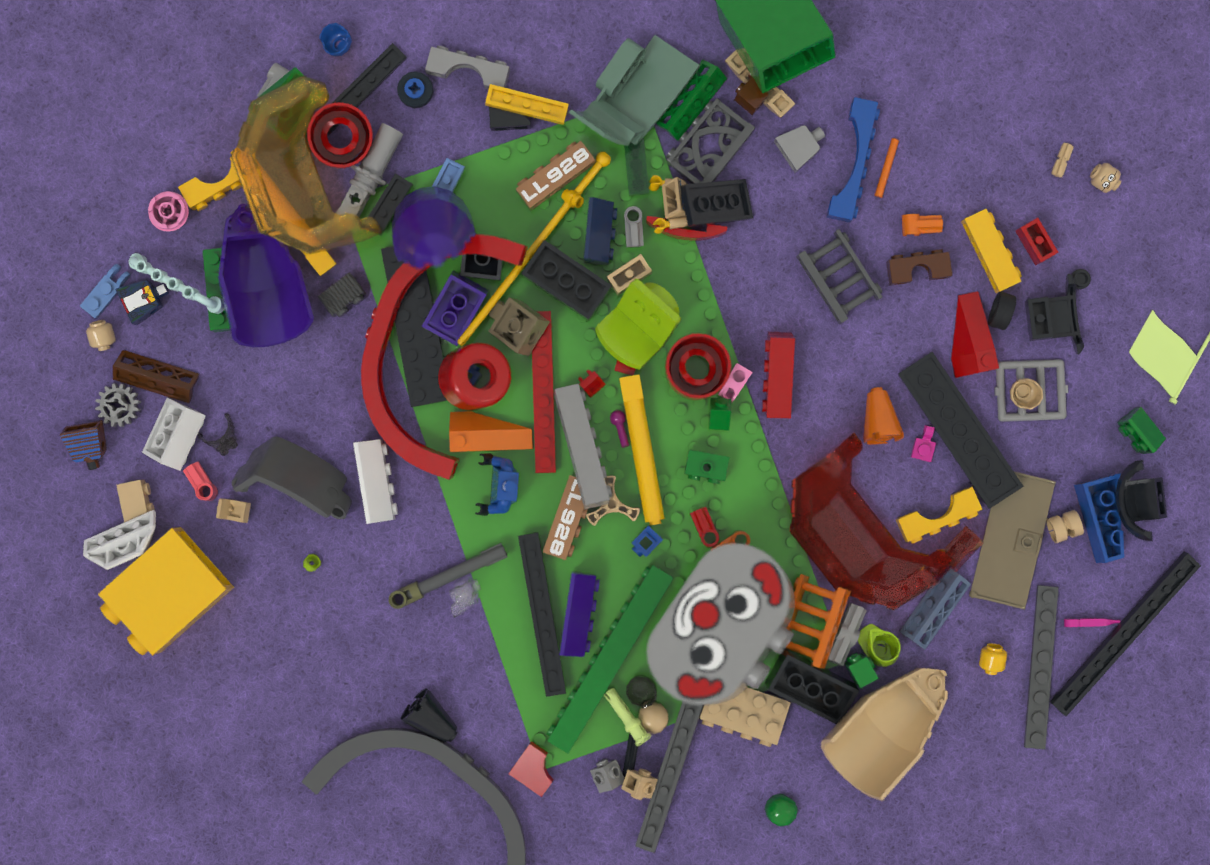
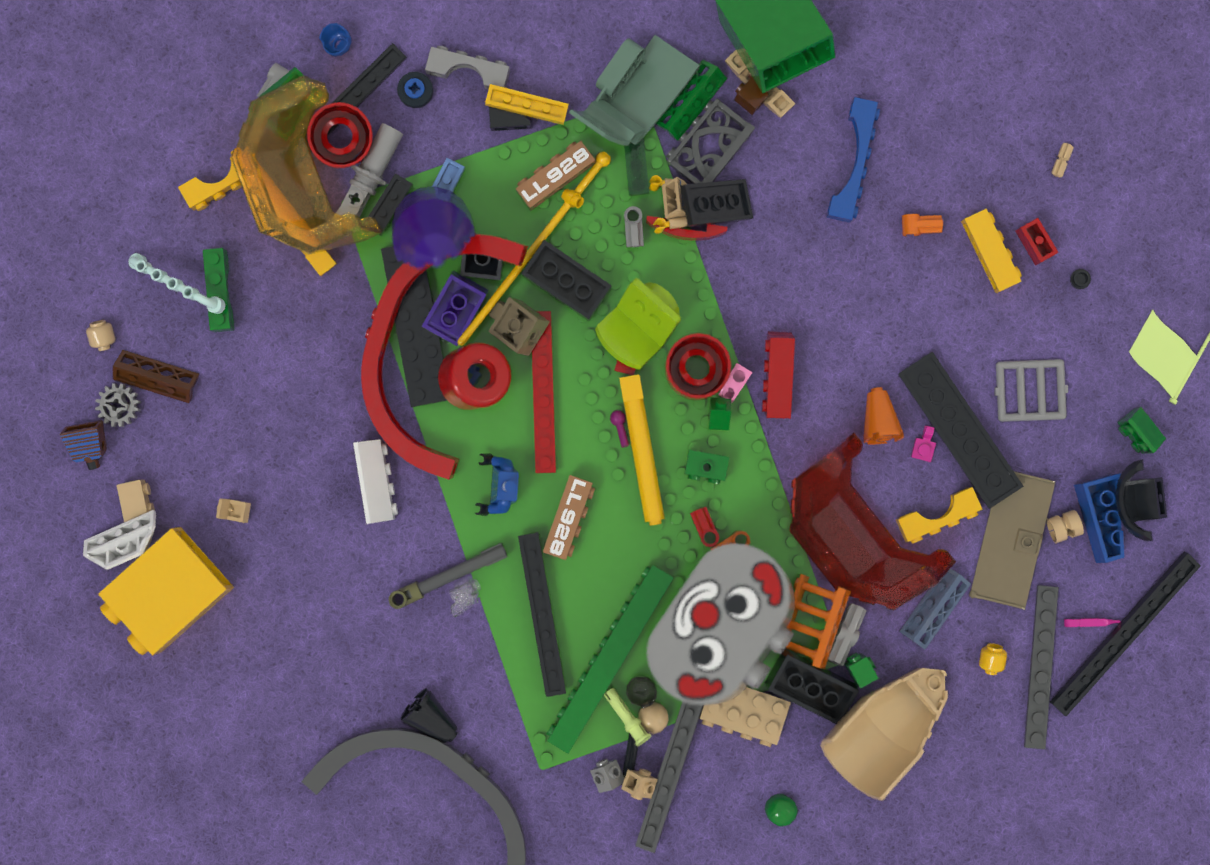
medium blue hinge [80,264,130,319] -> none
torso [115,280,169,325] -> none
white slope [142,398,206,471] -> none
bright pink cone [148,191,189,232] -> none
coral piece [183,461,218,501] -> none
clear smoke helmet [197,413,238,456] -> none
dark purple windscreen [218,204,314,347] -> none
dark grey panel [231,437,352,519] -> none
lime hinge [303,554,321,572] -> none
dark grey brick [318,272,366,318] -> none
orange wedge [449,411,533,453] -> none
tile [508,741,554,797] -> none
light grey brick [554,384,612,510] -> none
dark purple slope [560,571,600,657] -> none
red tile [578,370,606,398] -> none
dark blue slope [584,197,617,265] -> none
tan piece [586,476,640,526] -> none
tan brick [607,254,652,296] -> none
blue window [631,526,663,557] -> none
light grey torso [774,125,825,173] -> none
dark grey fence [797,229,882,325] -> none
lime helmet [858,624,901,667] -> none
orange bar [874,138,899,198] -> none
reddish brown arch [886,249,953,286] -> none
clear red brick [938,526,984,572] -> none
red wedge [951,291,999,378] -> none
black tyre [988,292,1016,330] -> none
tan hair [1010,378,1043,410] -> none
black piece [1025,274,1084,354] -> none
tan head [1090,163,1122,193] -> none

